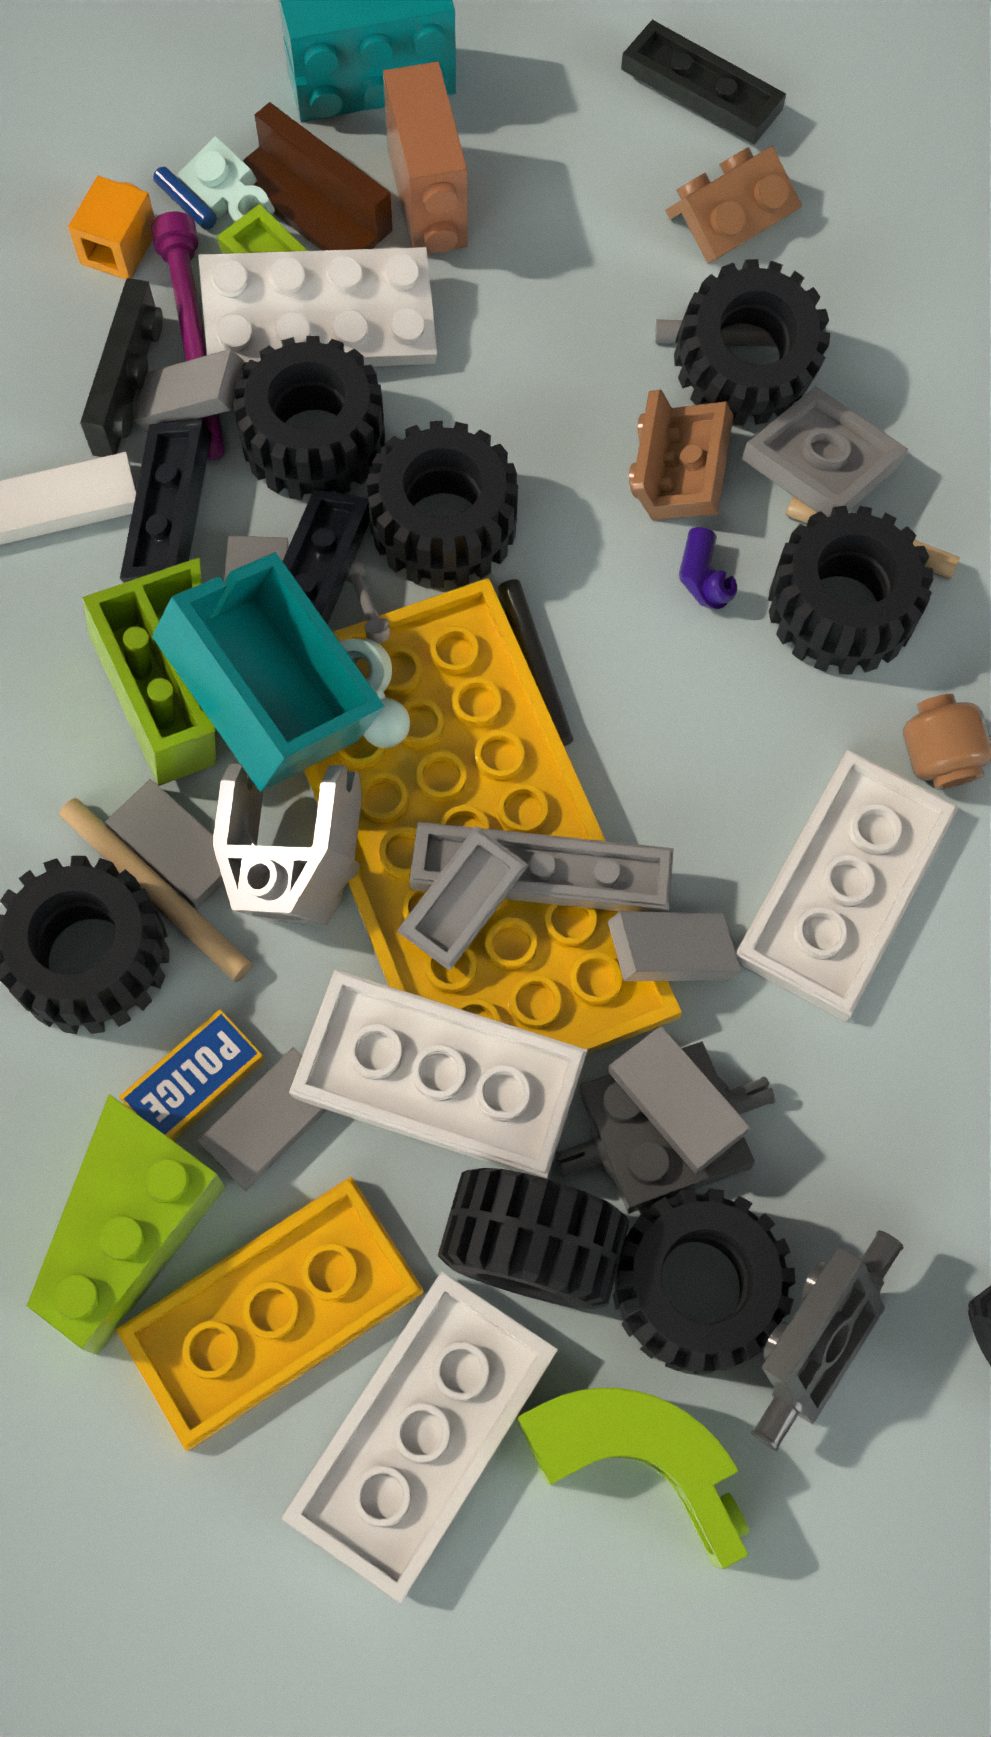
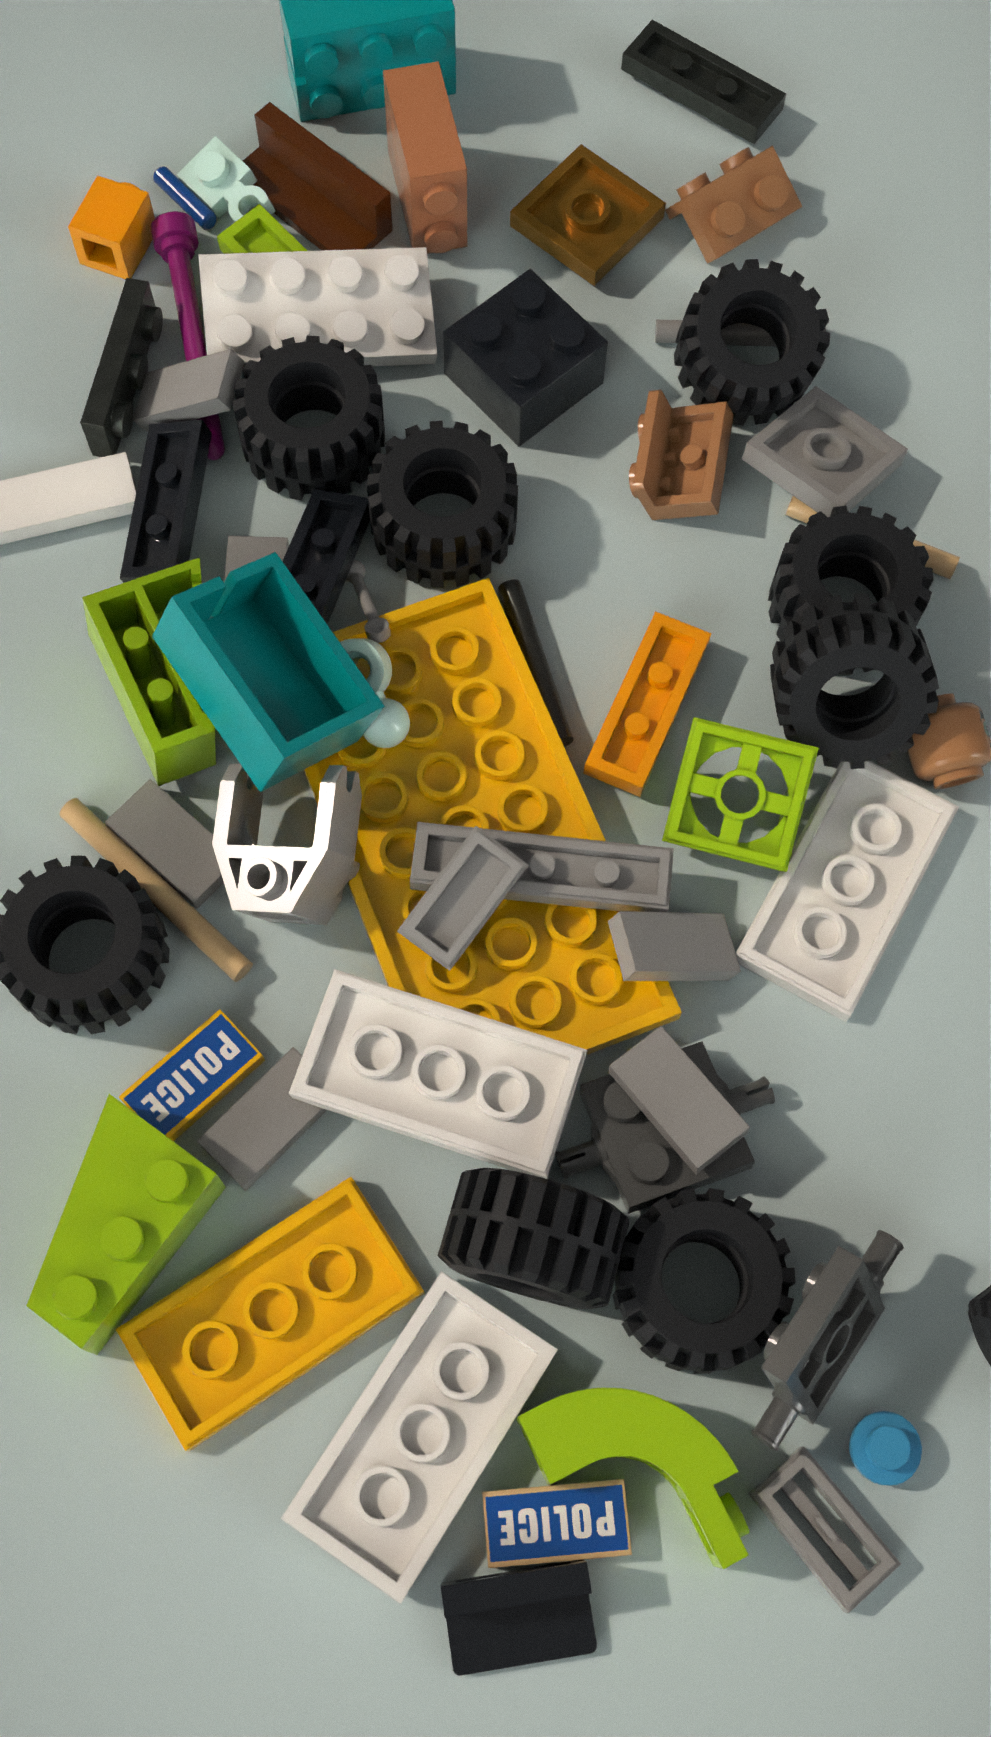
dark purple arm [679,527,737,609] -> none
none -> black panel [440,1560,597,1676]
none -> black brick [443,268,608,447]
none -> blue tile [482,1479,632,1568]
none -> pearl gold plate [510,144,666,286]
none -> light orange plate [583,611,712,797]
none -> lime piece [662,717,819,872]
none -> light grey tile [748,1446,901,1613]
none -> black tyre [770,594,939,769]
none -> dark azure plate [849,1411,922,1486]

